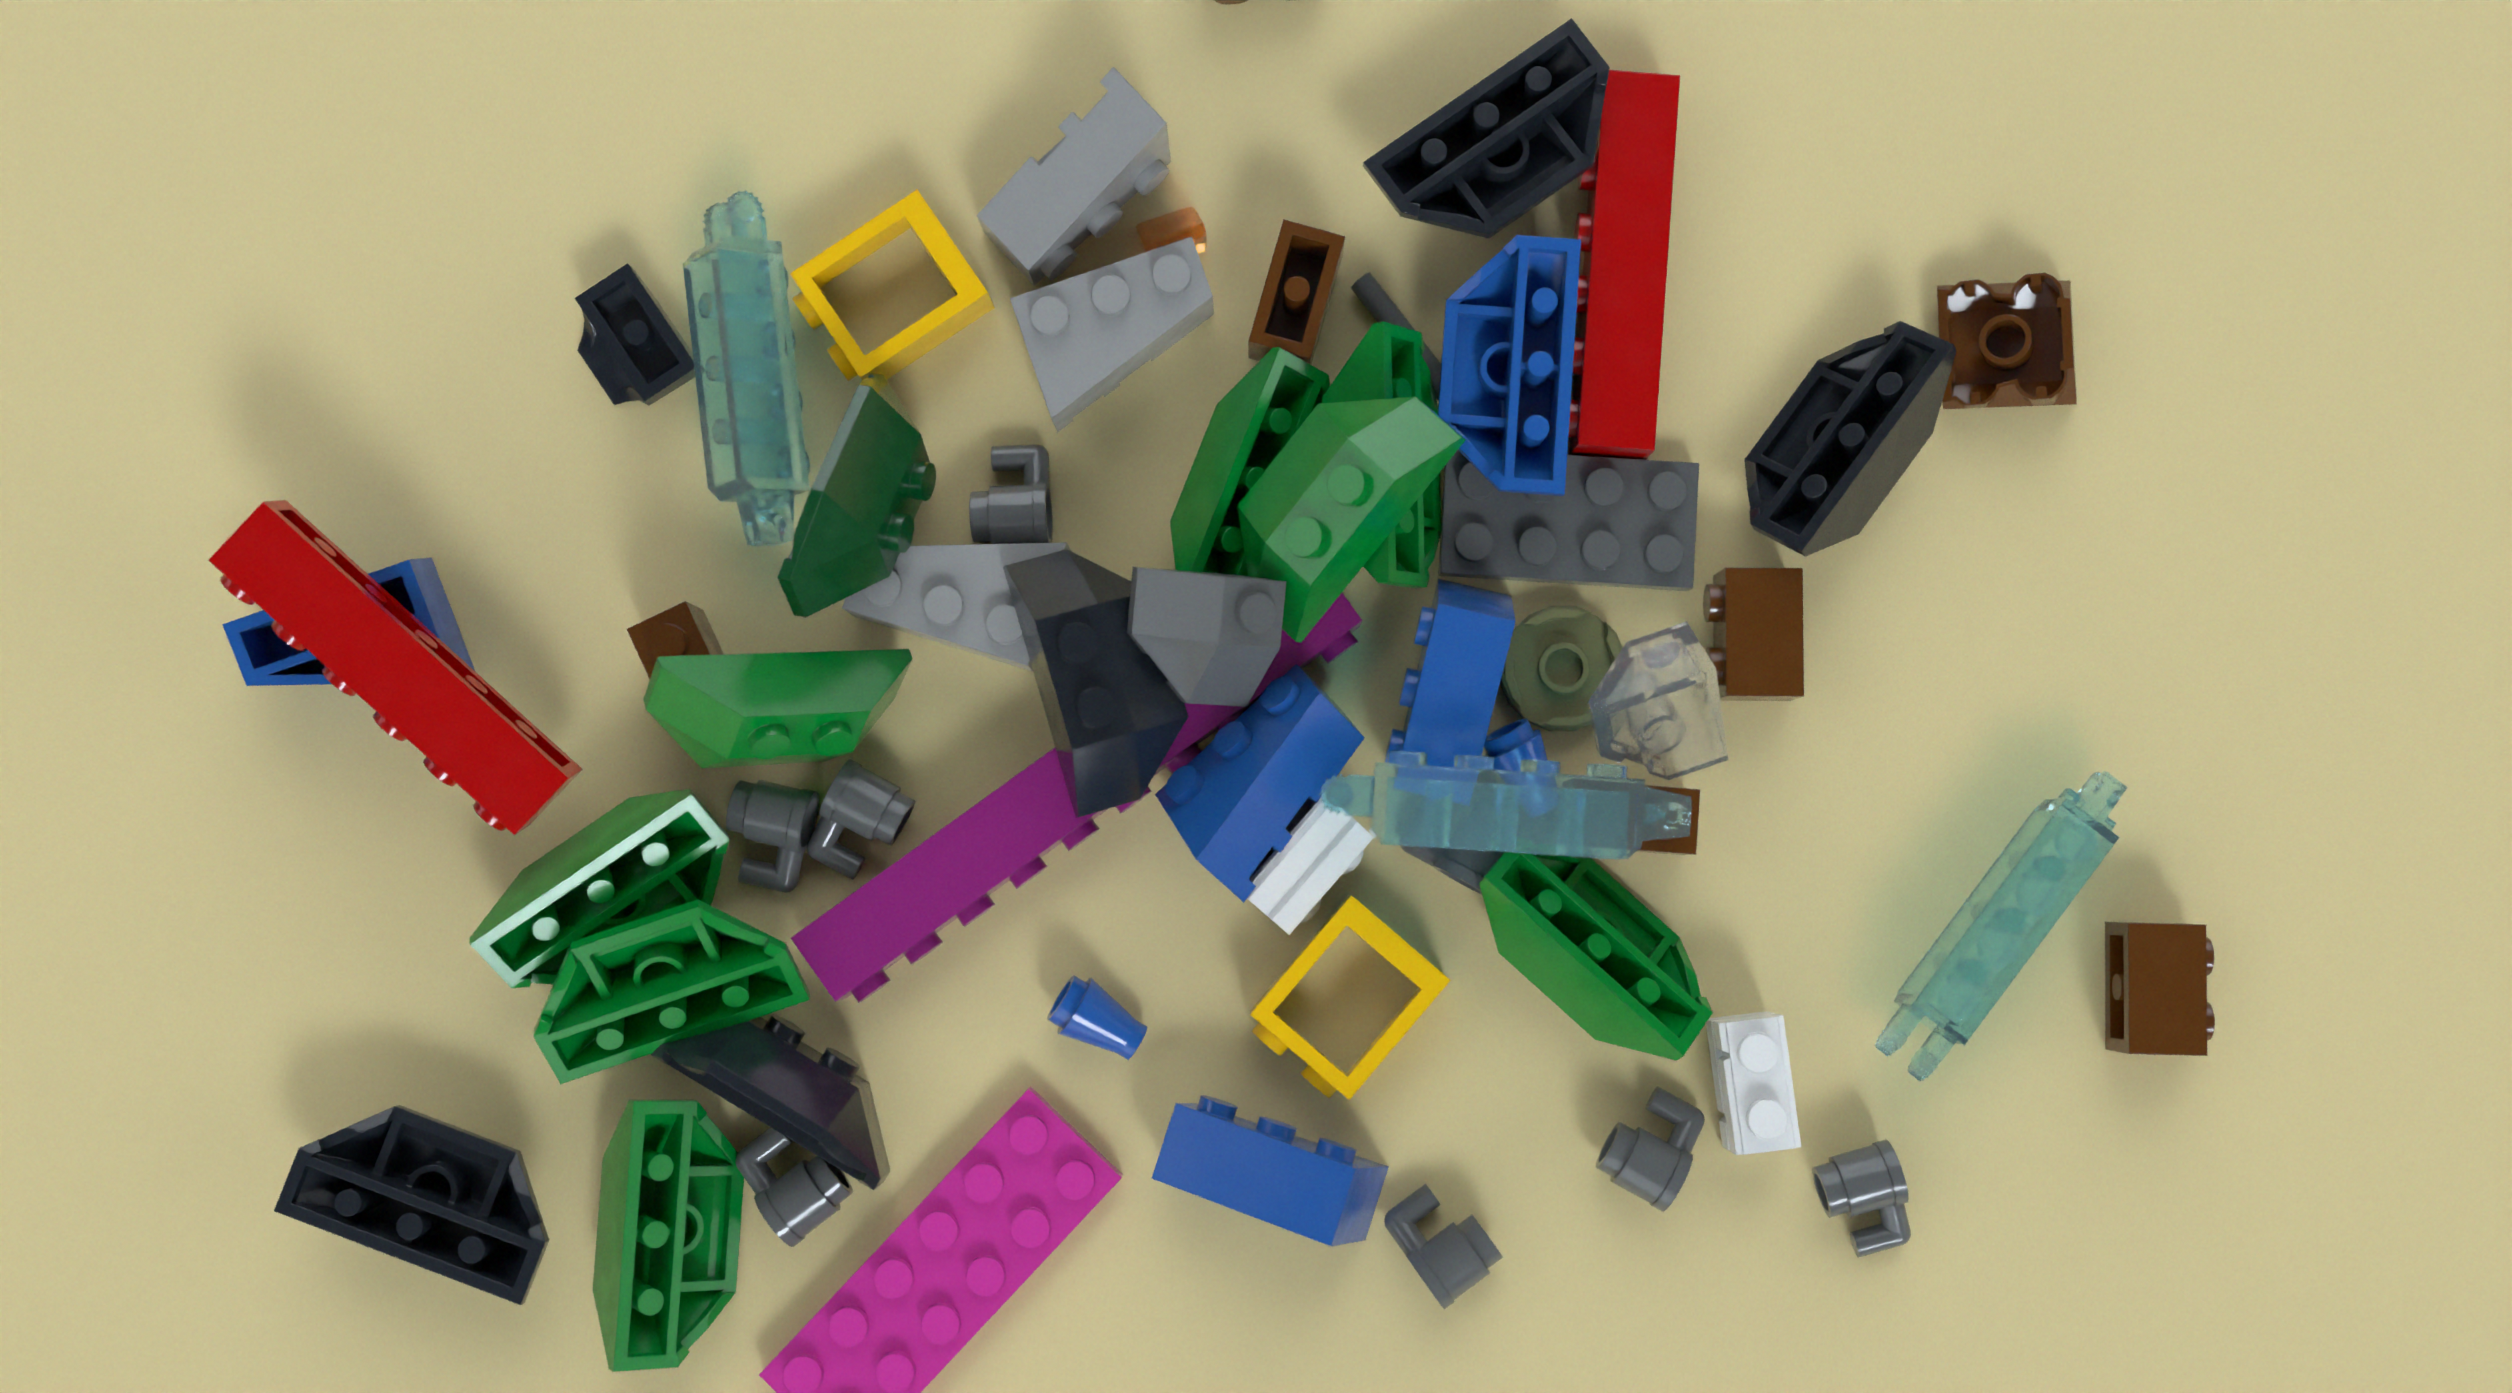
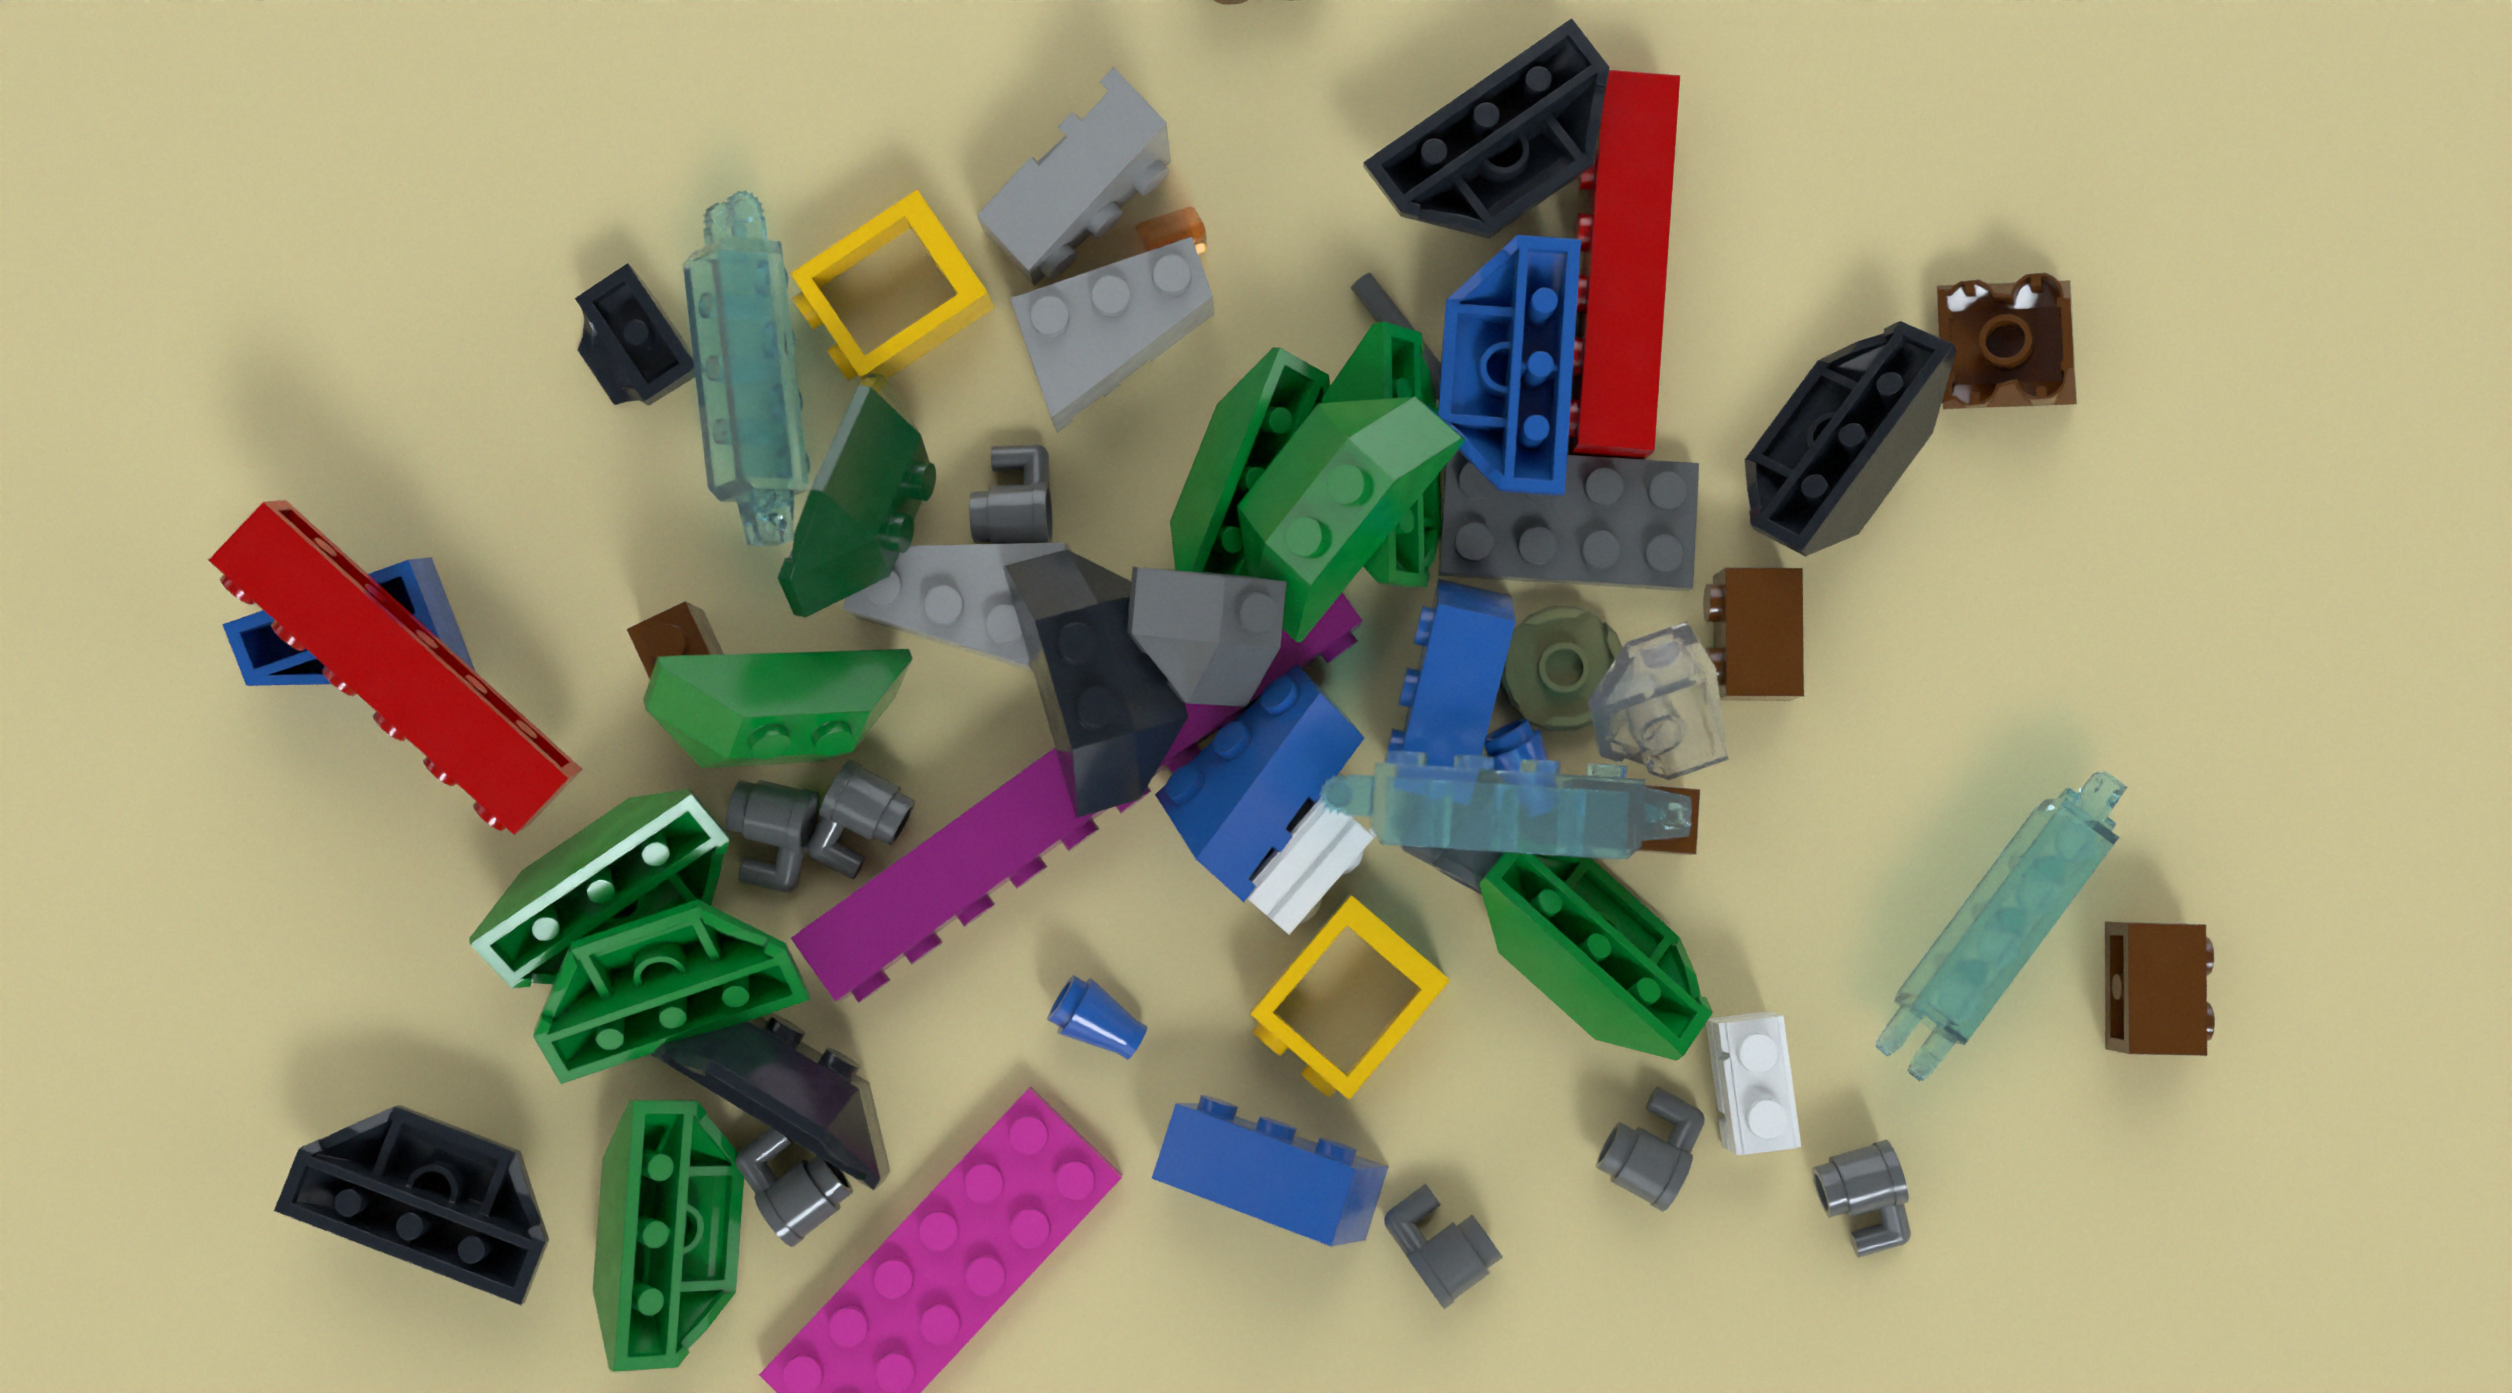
reddish brown brick [1248,219,1345,365] -> none

